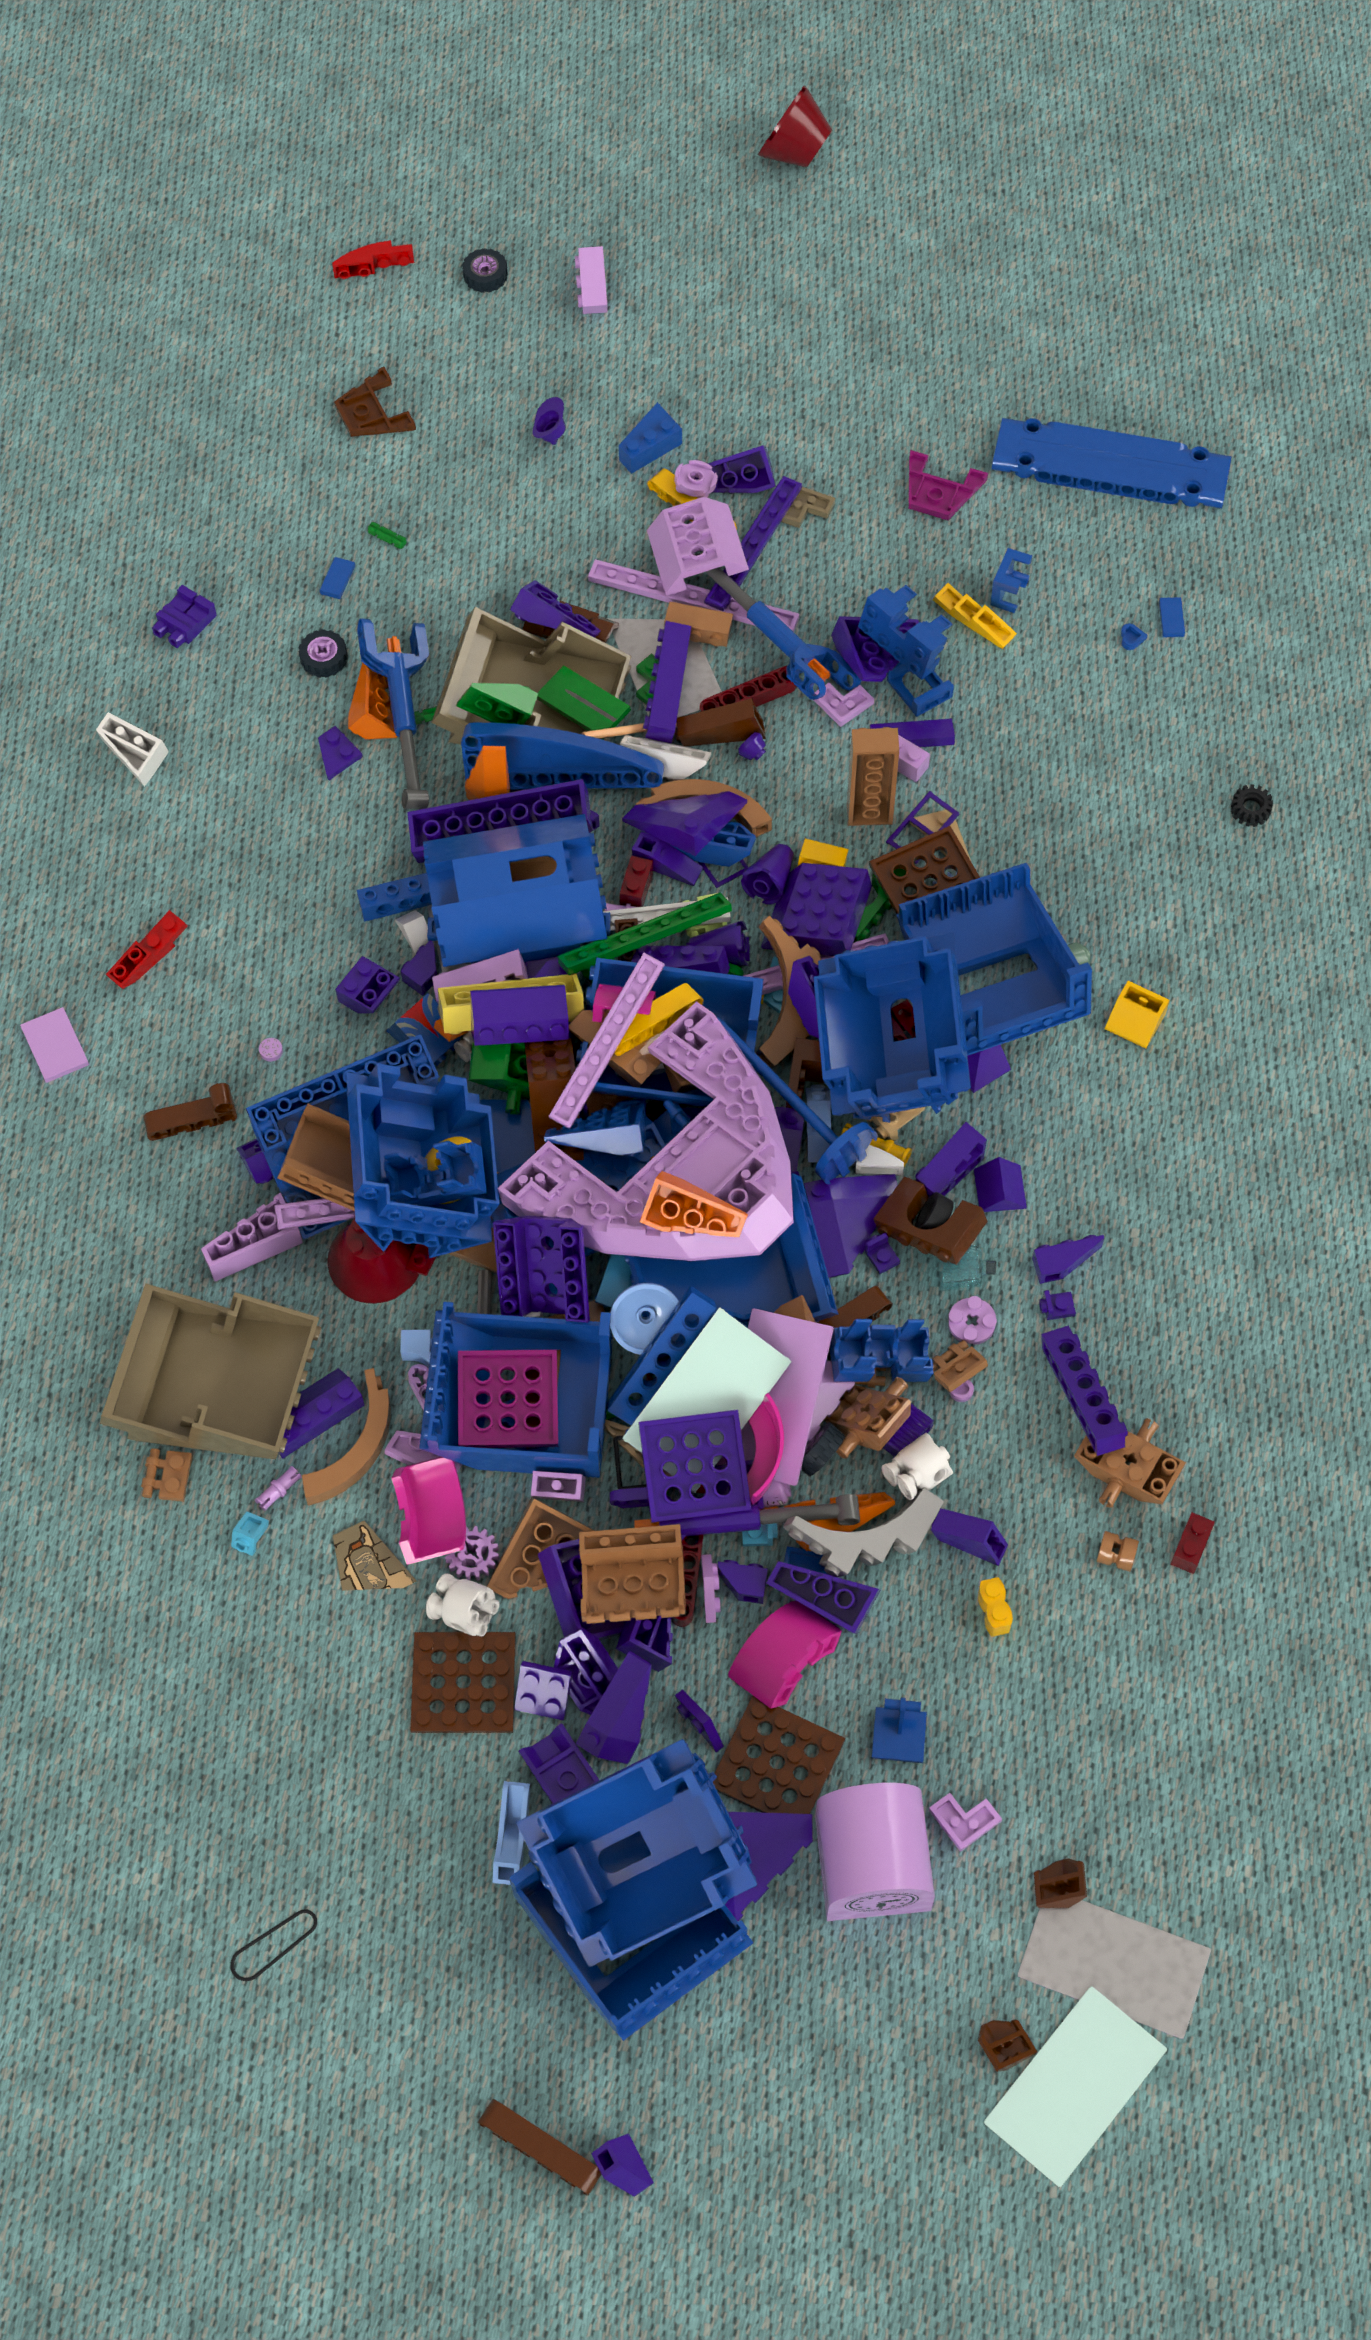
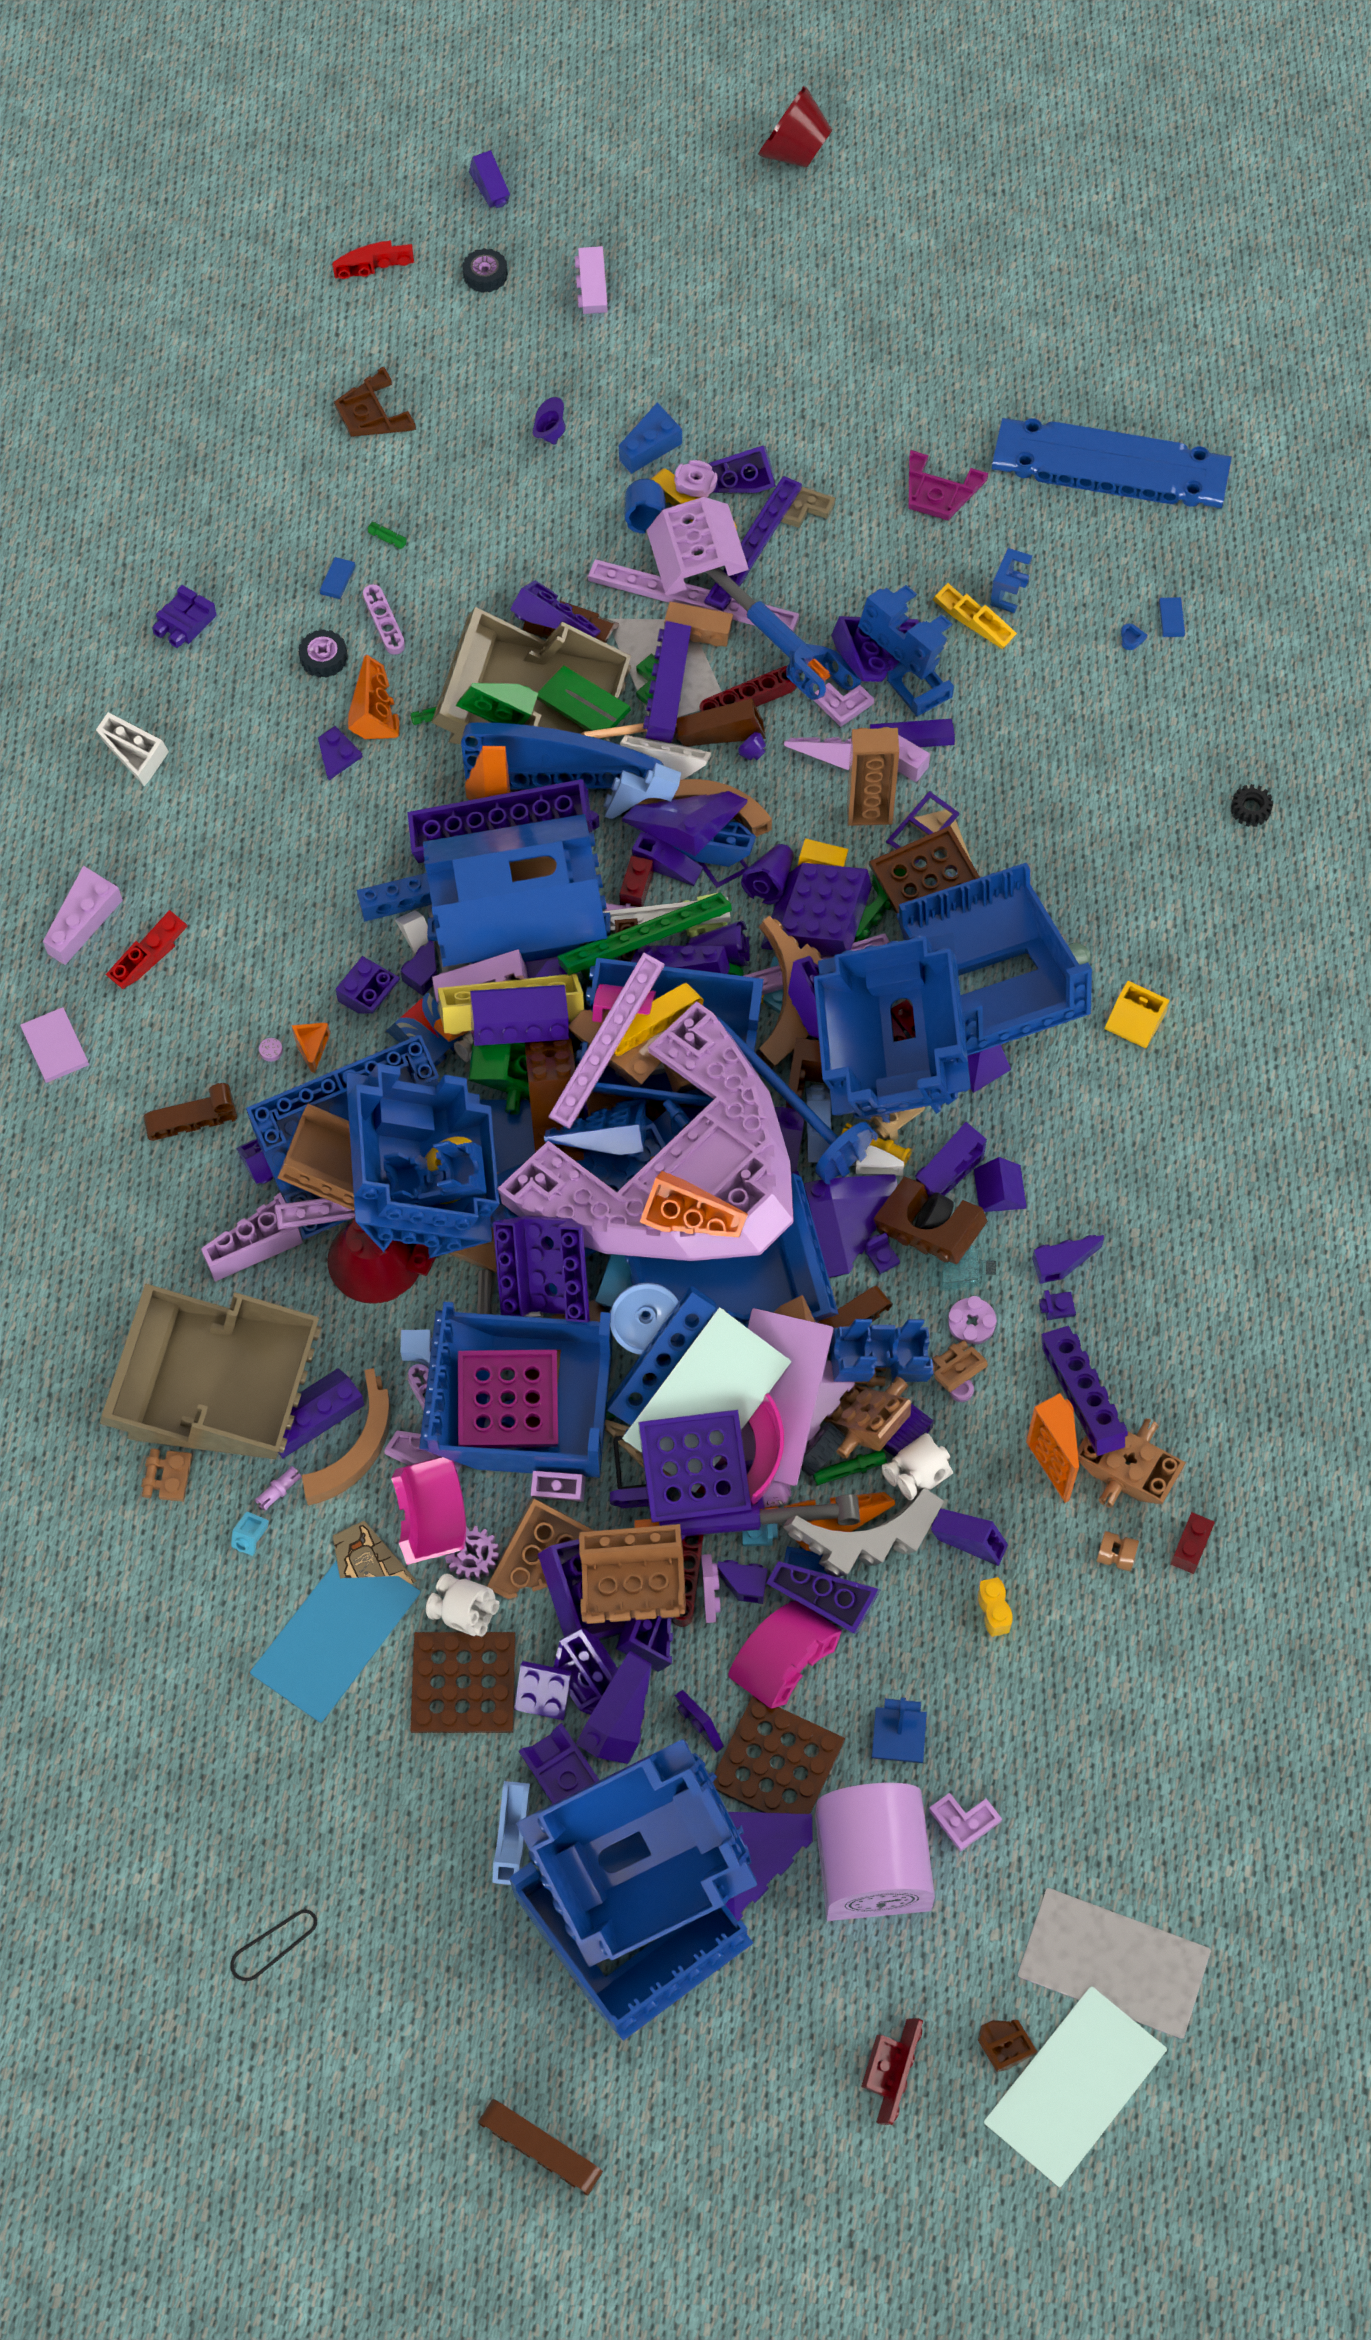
blue piece [357,618,429,810] -> none
dark purple slope [591,2133,654,2197] -> none
reddish brown slope [1034,1858,1087,1908] -> none
none -> lavender wedge [43,866,123,965]
none -> dark azure piece [250,1560,421,1723]
none -> orange slope [291,1023,330,1073]
none -> lavender beam [363,584,405,655]
none -> dark purple slope [468,150,510,208]
none -> light blue arch [603,763,681,819]
none -> blue cylinder [624,479,666,533]
none -> lavender wedge [784,737,851,770]
none -> green pin [813,1449,887,1486]
none -> dark red bracket [861,2018,923,2125]
none -> orange slope [1026,1393,1079,1503]

